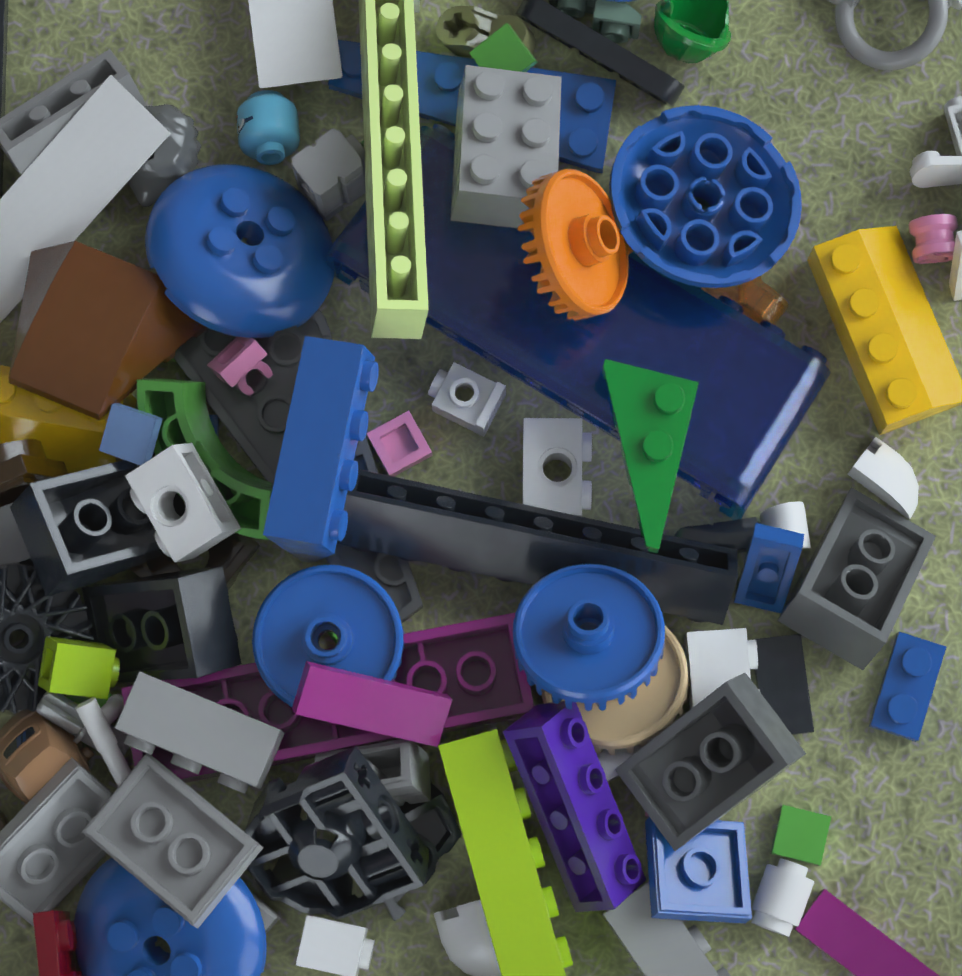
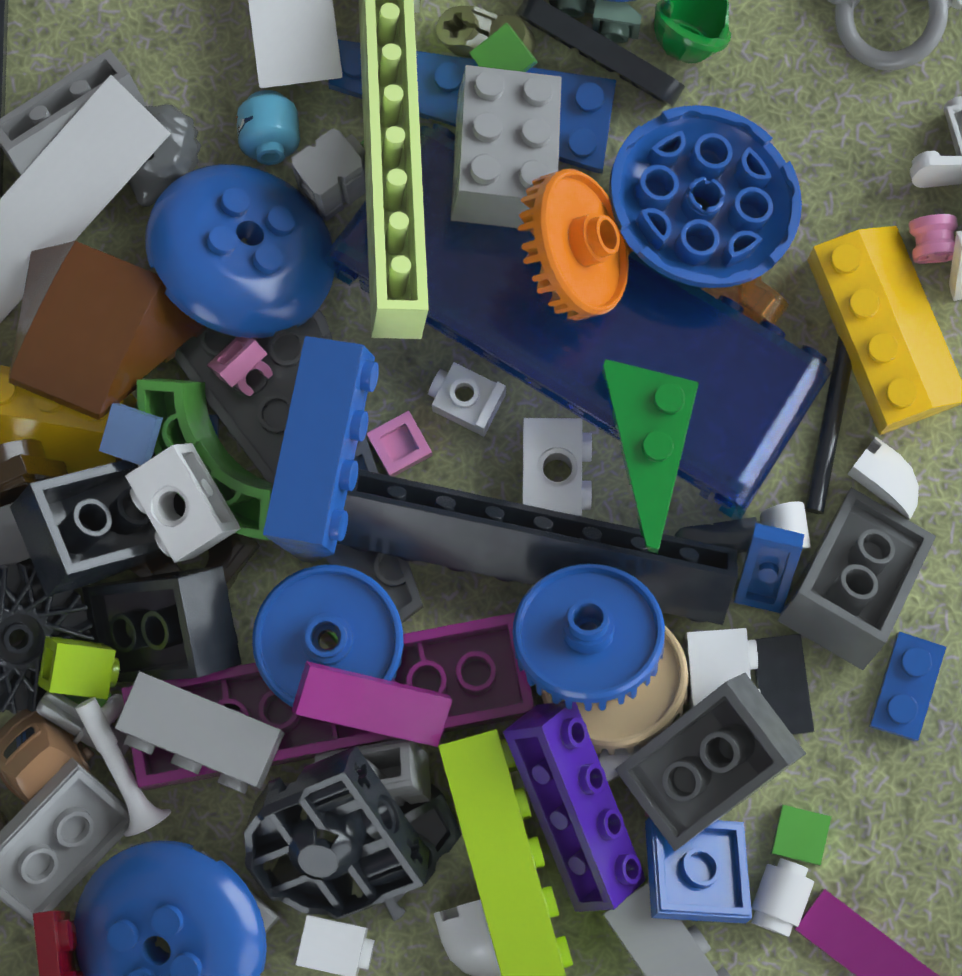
light grey tile [82,753,264,929] -> none
none -> black bar [805,336,852,514]

